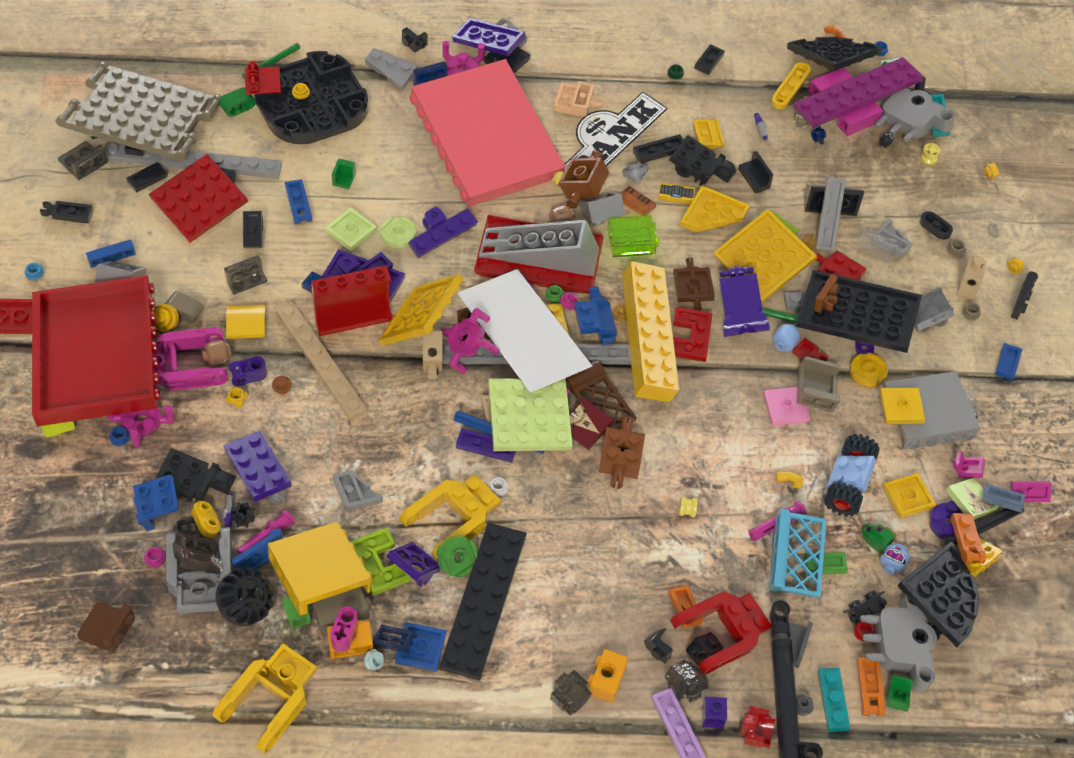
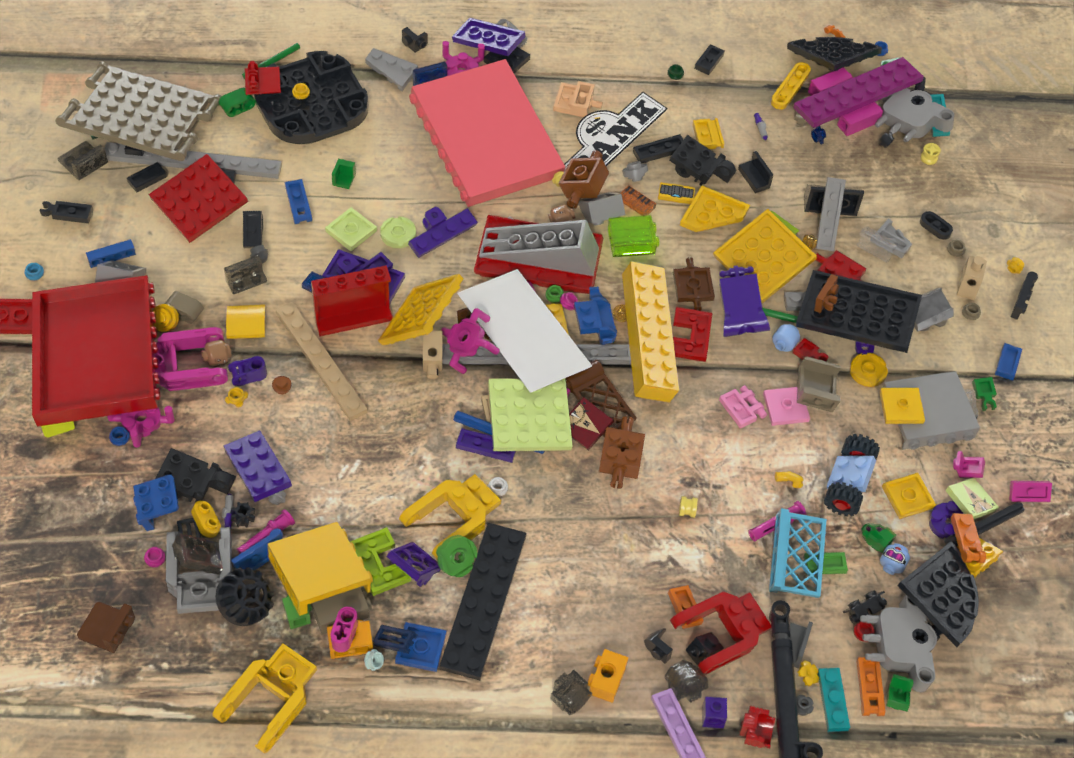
light grey wing [333,470,383,511] -> none
sand blue plate [982,484,1026,512] -> none
yellow plate [984,162,999,179] -> none
none -> dark grey plate [250,245,268,264]
none -> bright pink plate [719,385,767,429]
none -> yellow plant [797,660,819,686]
none -> green plate [972,377,997,411]

